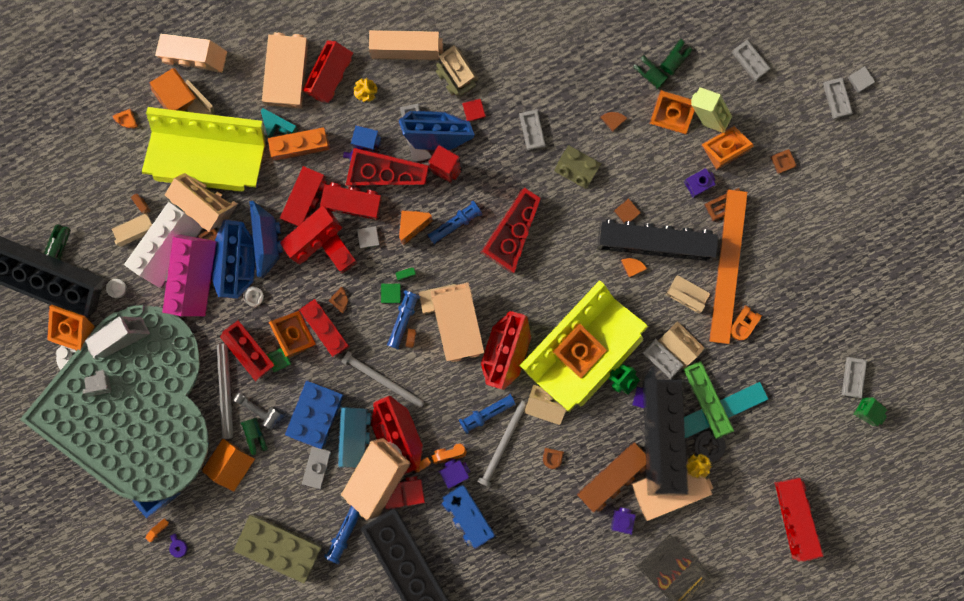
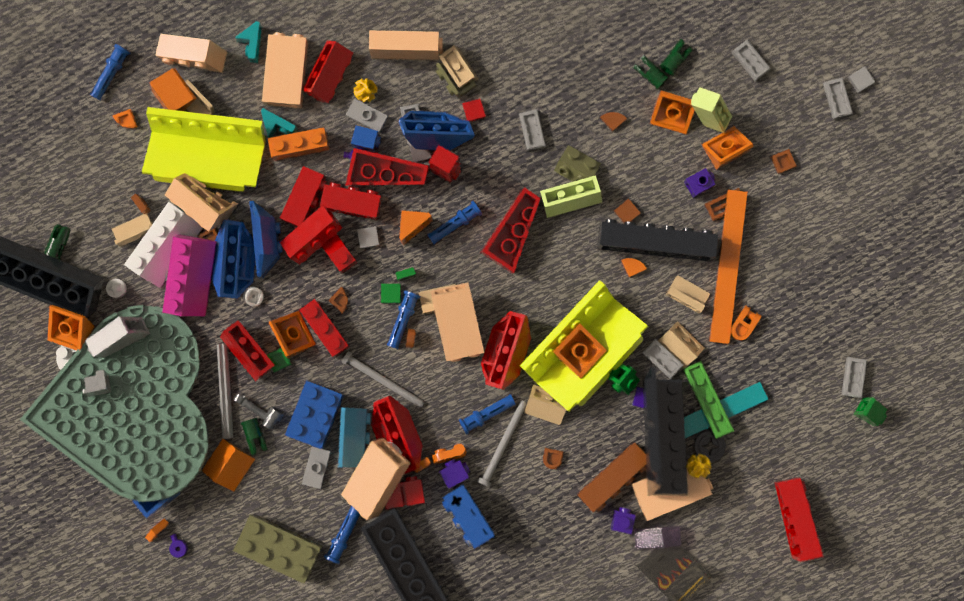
none -> blue pin [90,44,130,101]
none -> teal slope [235,21,262,63]
none -> light grey plate [346,98,388,133]
none -> yellowish green brick [540,175,602,218]
none -> slope [634,526,681,548]

